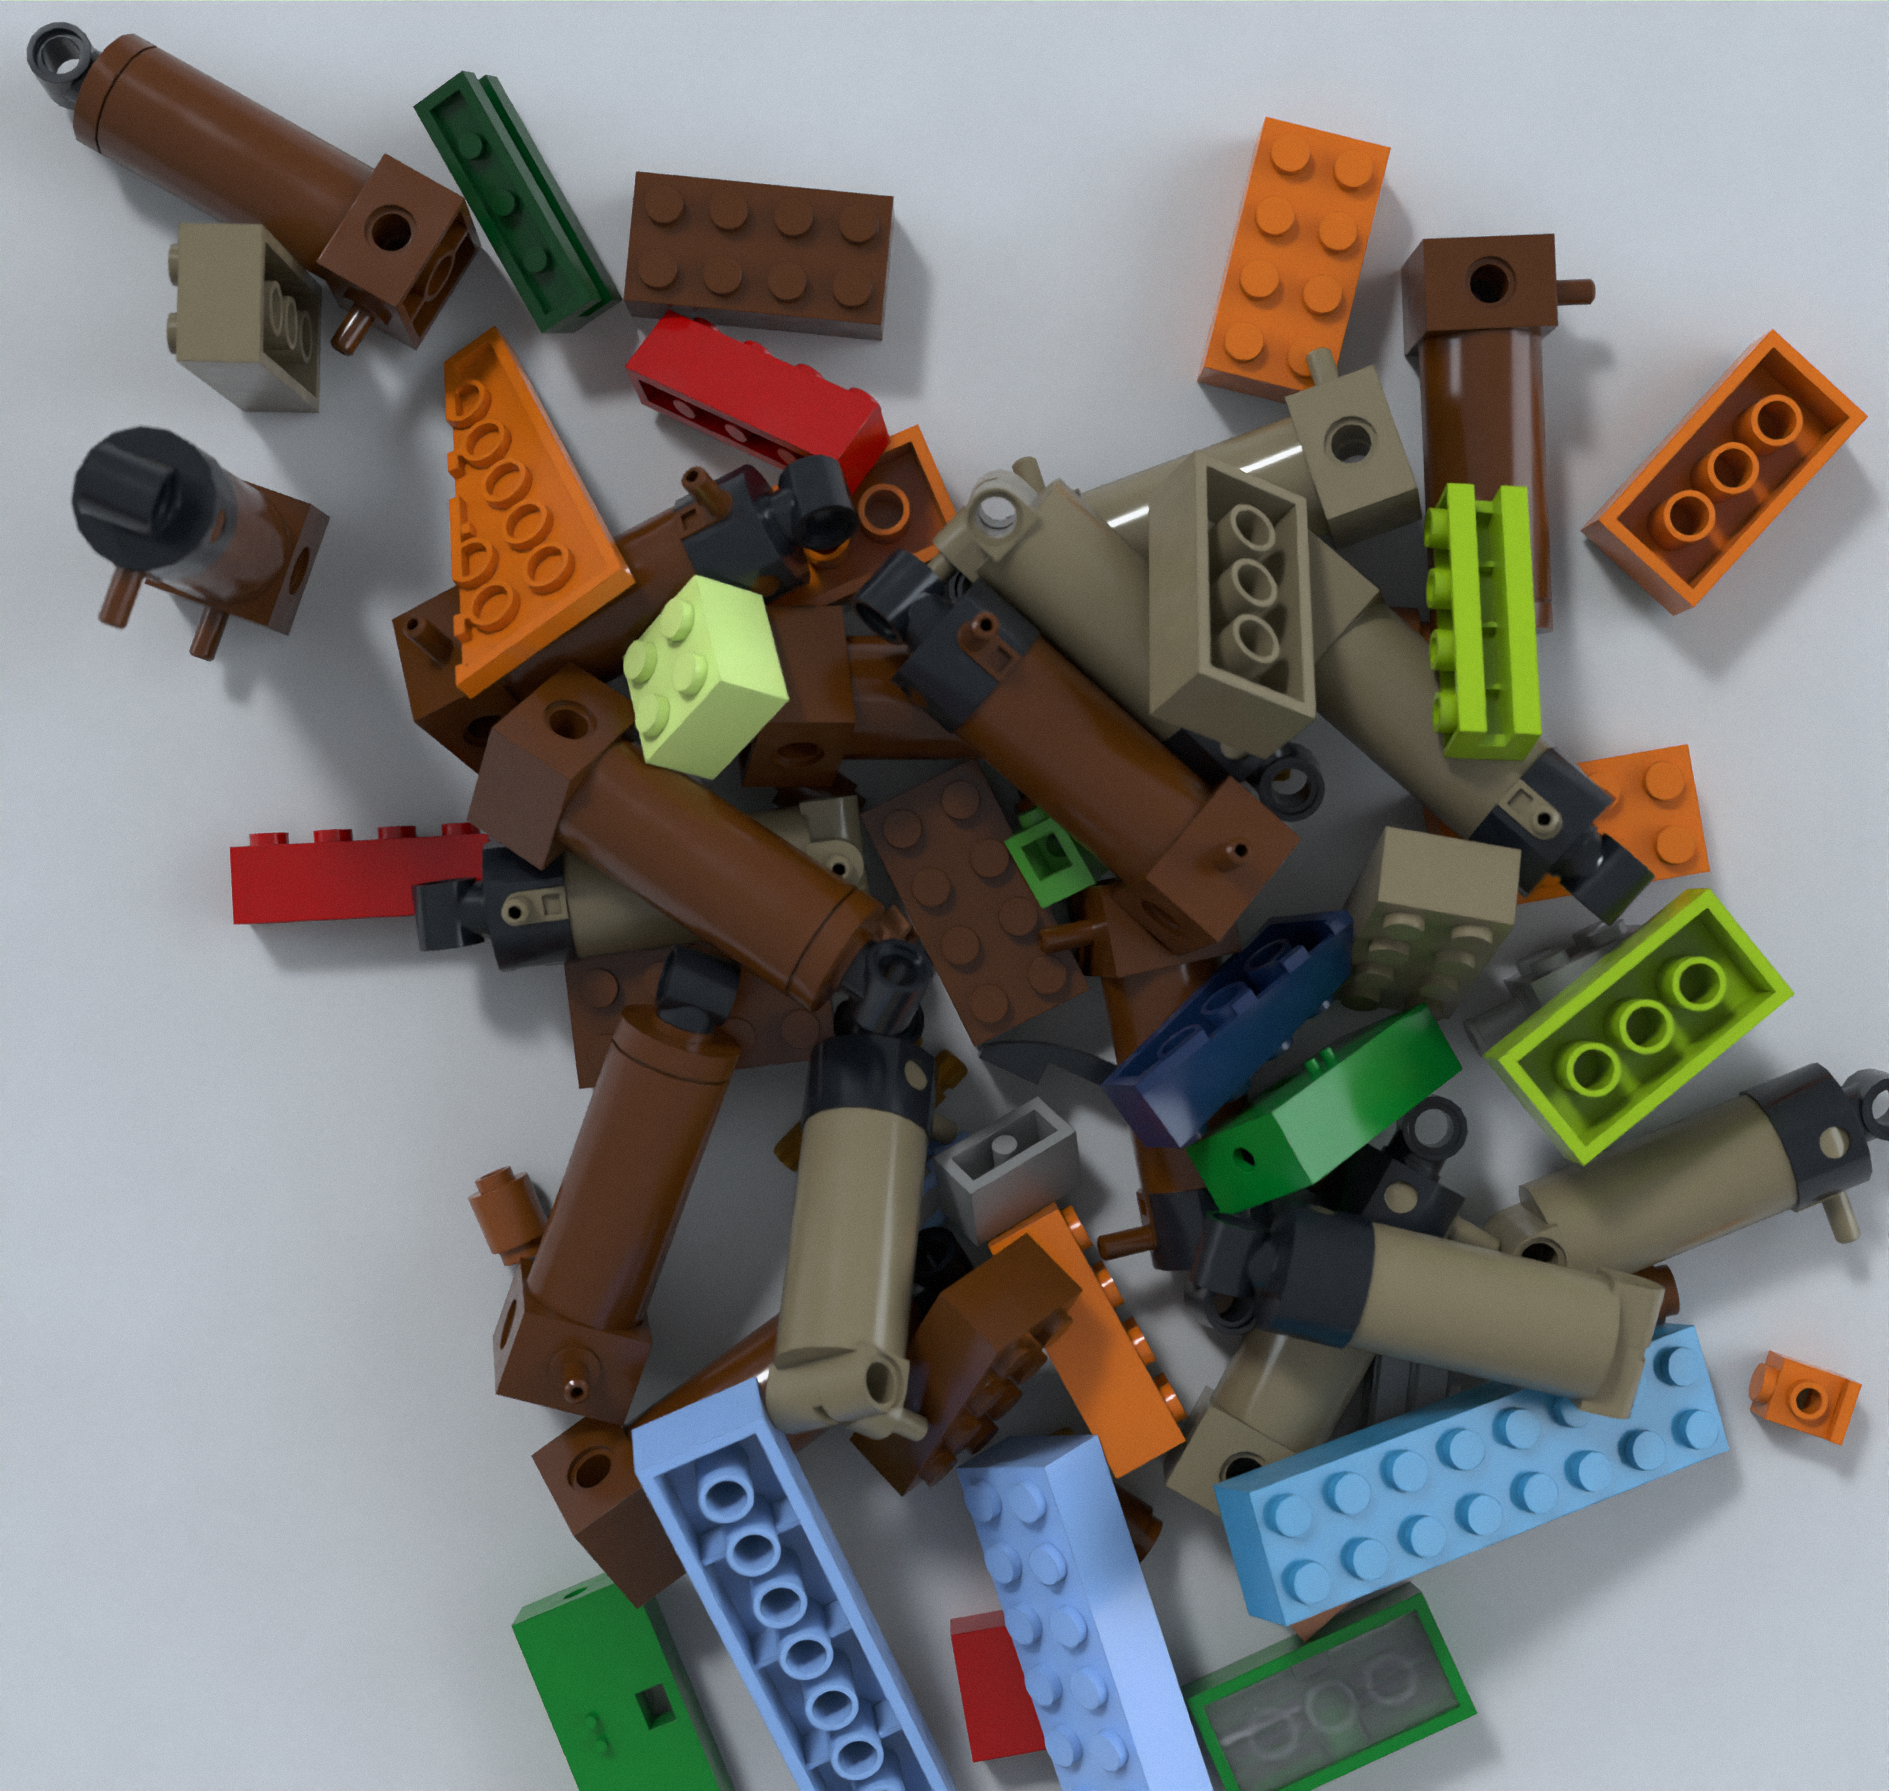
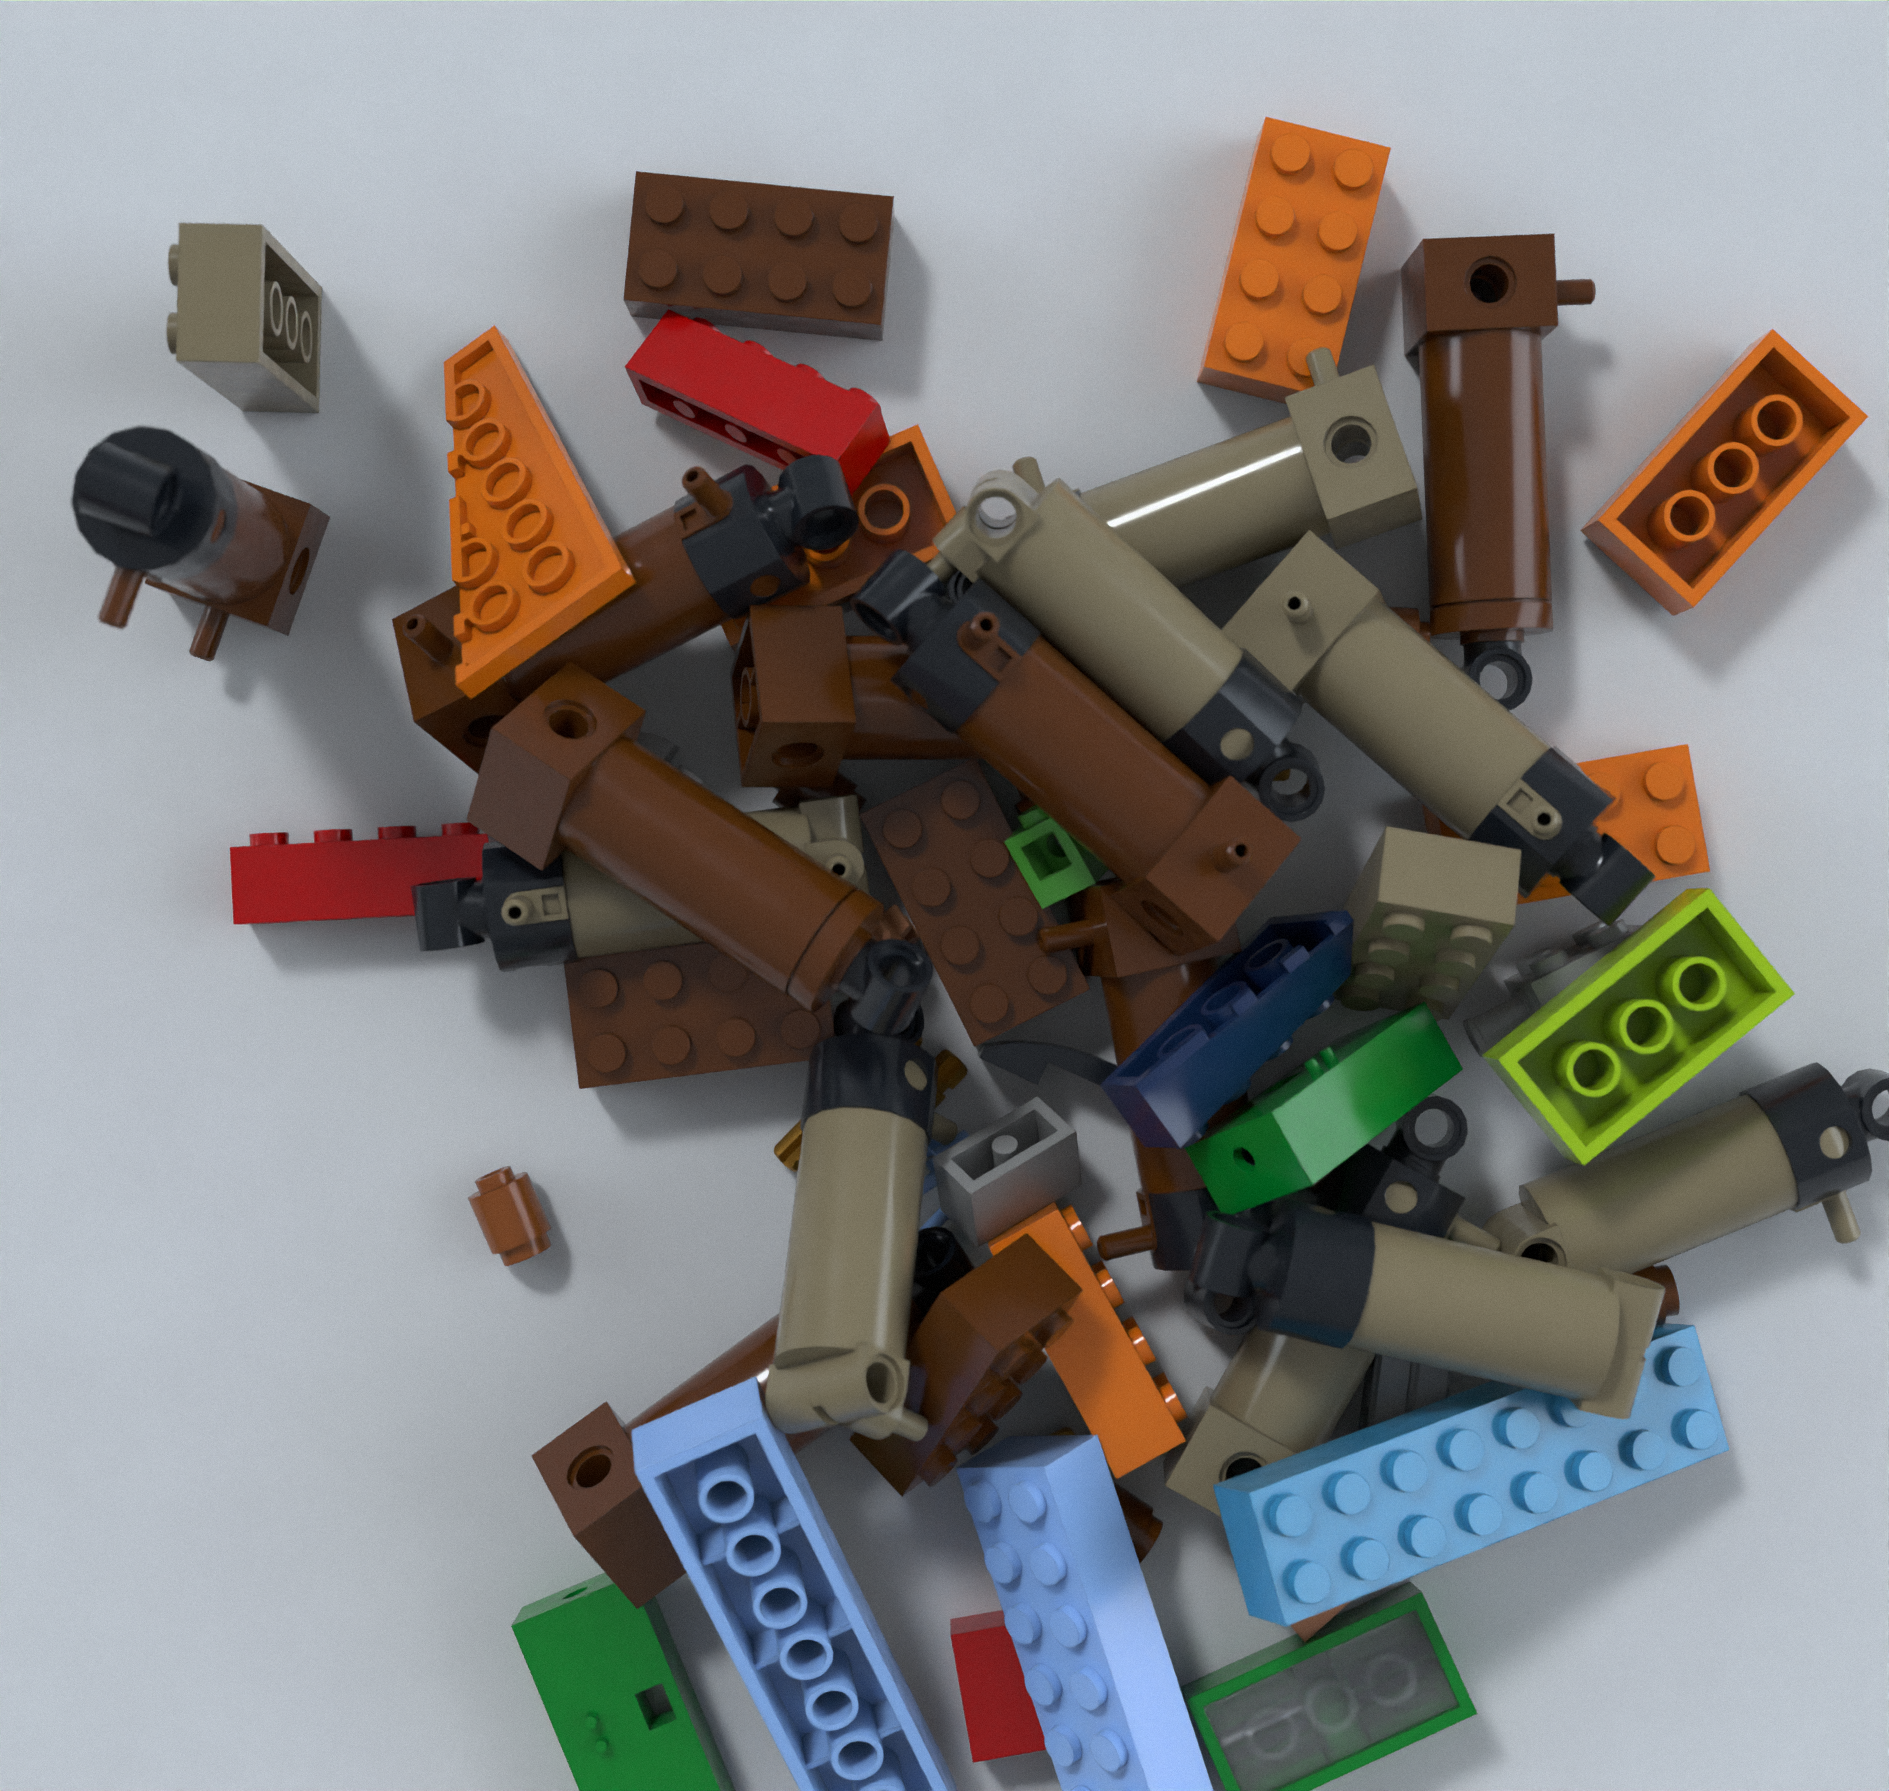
reddish brown piece [26,22,482,356] -> none
dark green brick [413,71,623,334] -> none
reddish brown piece [493,943,741,1426] -> none
yellowish green brick [622,575,789,780] -> none
dark tan brick [1148,450,1316,760] -> none
lime brick [1423,483,1542,761] -> none
orange brick [1749,1350,1862,1446] -> none

